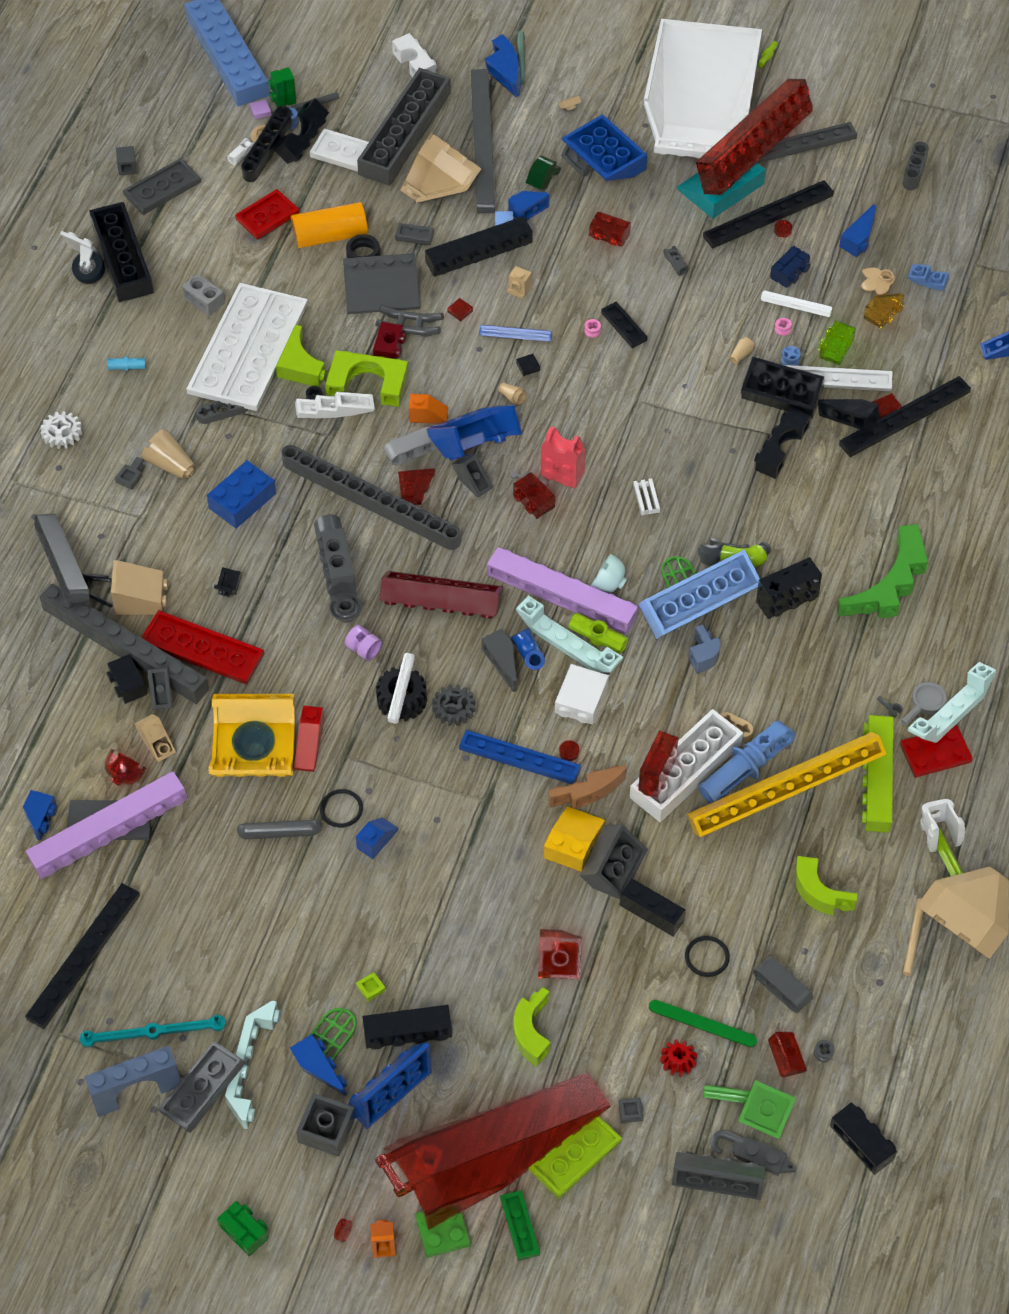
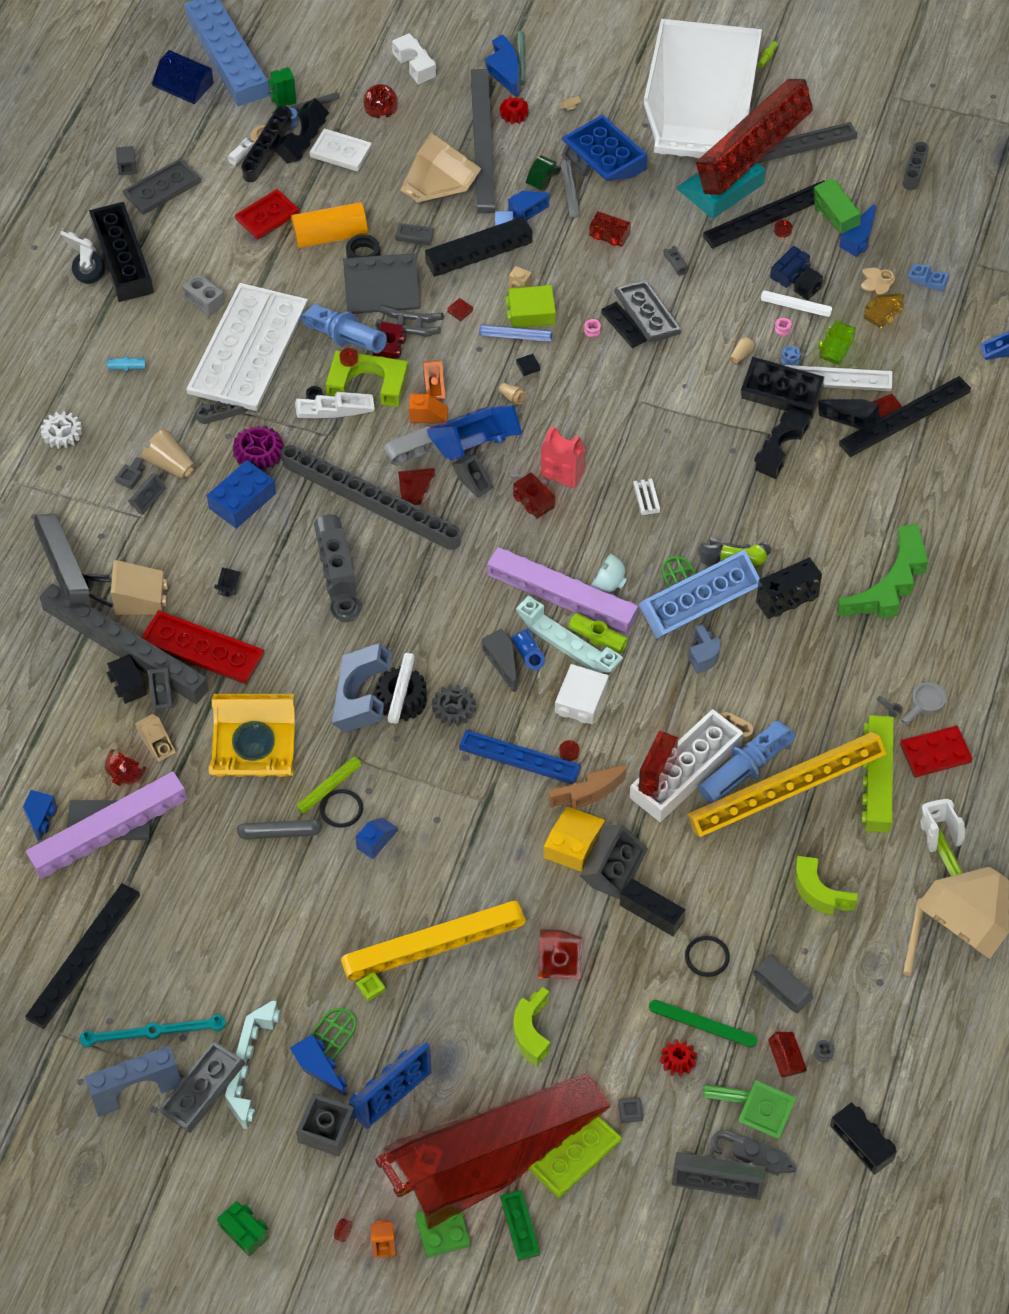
lavender tile [249,99,271,119] -> none
lime arch [276,325,327,387] -> none
slope [294,705,324,772] -> none
lavender wheel [344,625,382,661] -> none
dark grey brick [357,68,451,186] -> none
black brick [362,1005,452,1049] -> none
dark red slope [379,571,503,618] -> none
light aqua slope [908,662,996,743] -> none
none -> dark grey plate [128,474,166,514]
none -> clear blue slope [152,50,214,105]
none -> magenta gear [232,424,284,471]
none -> lime axle [296,756,361,814]
none -> medium blue piece [301,304,387,353]
none -> sand blue arch [332,643,392,733]
none -> clear red tile [339,348,358,367]
none -> yellow beam [340,901,526,981]
none -> clear red cylinder [363,84,398,118]
none -> orange slope [422,359,446,399]
none -> red gear [500,95,529,125]
none -> lime brick [505,285,556,328]
none -> light grey axle [561,160,580,218]
none -> dark grey tile [614,280,681,342]
none -> black brick [794,267,823,301]
none -> bright green wedge [814,178,862,234]

